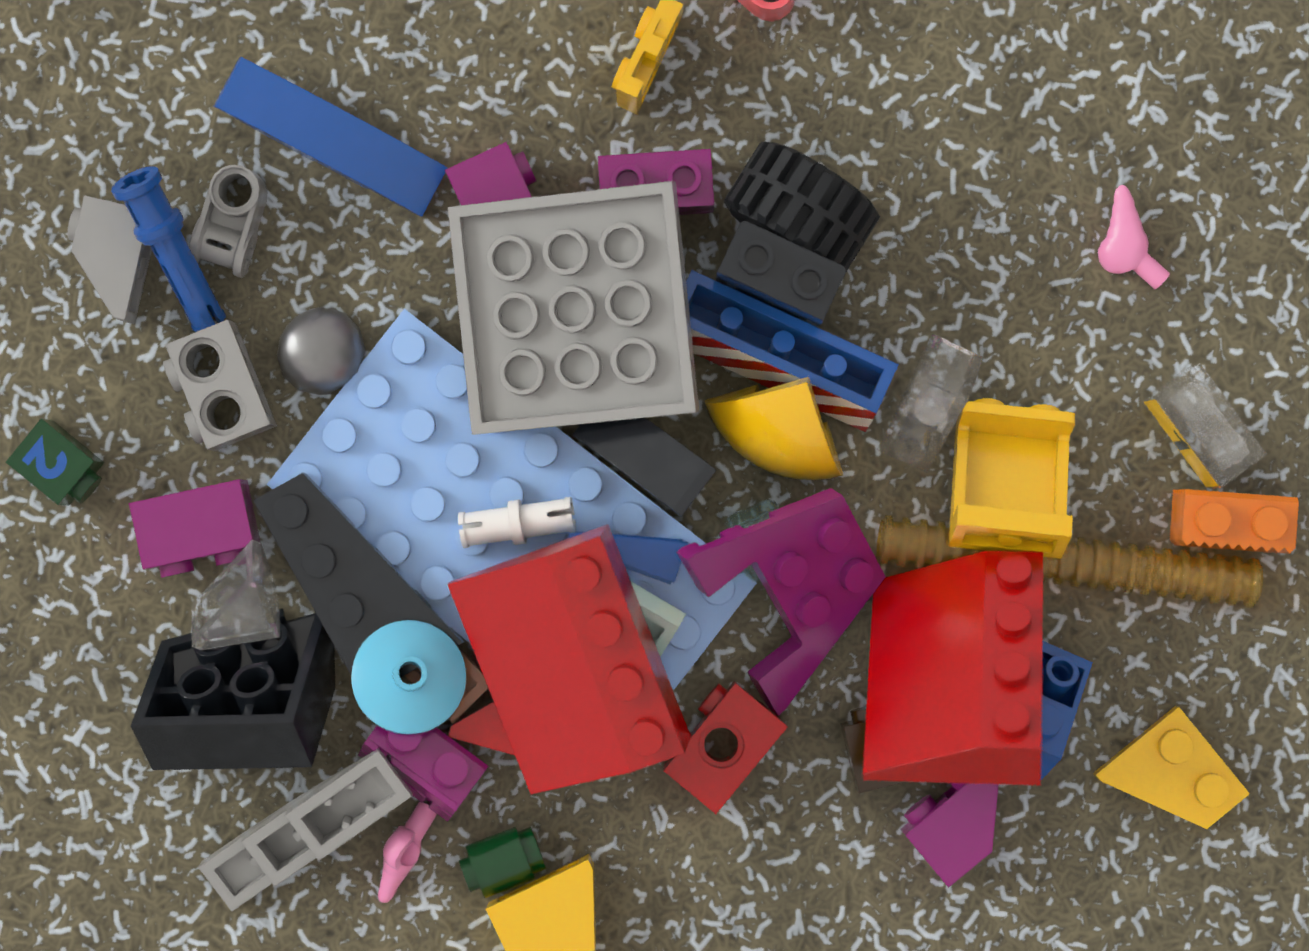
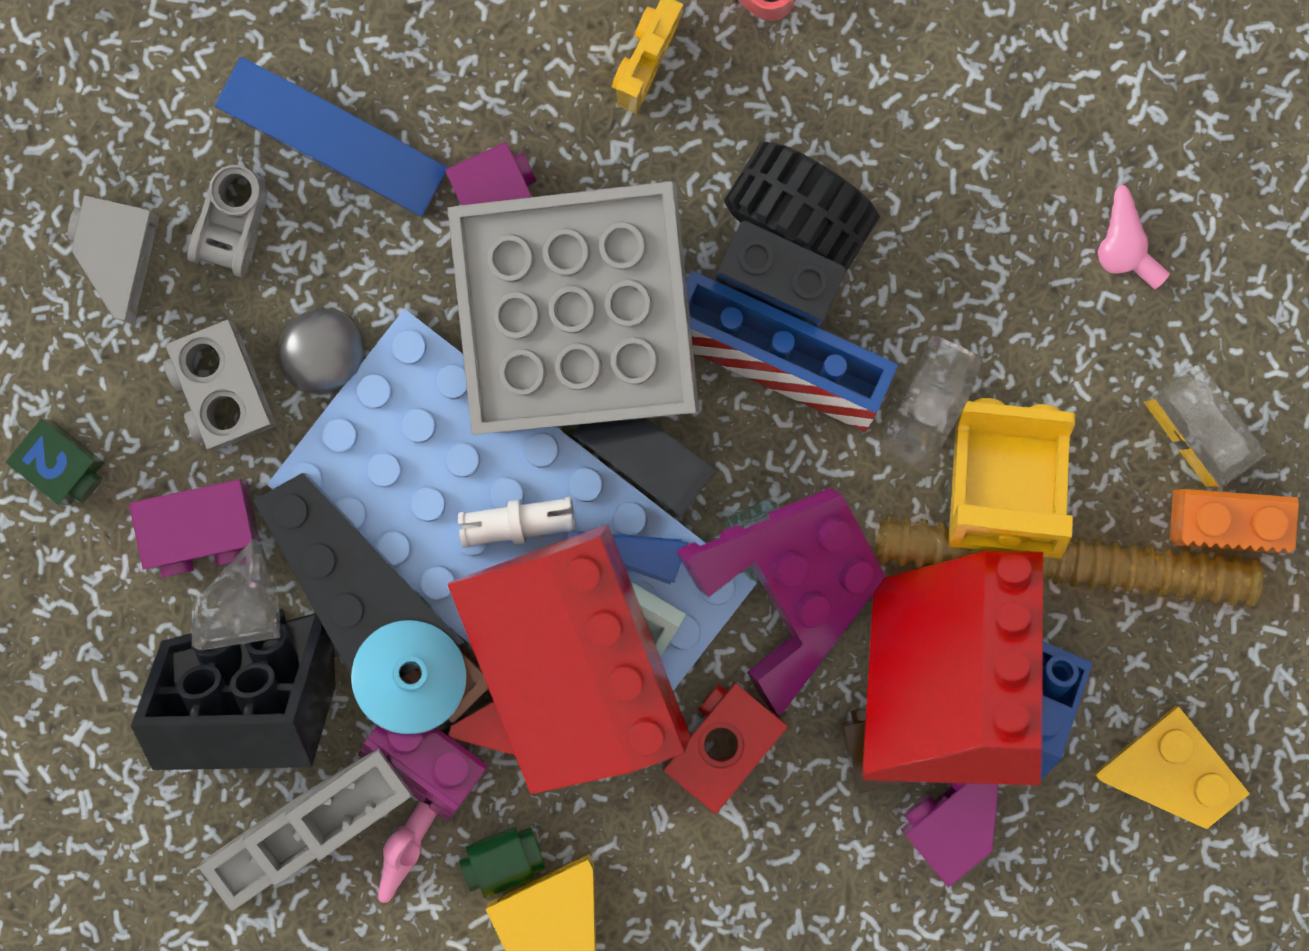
blue pin [111,166,226,332] -> none
magenta brick [598,149,714,215] -> none
yellow brick [705,377,843,480] -> none

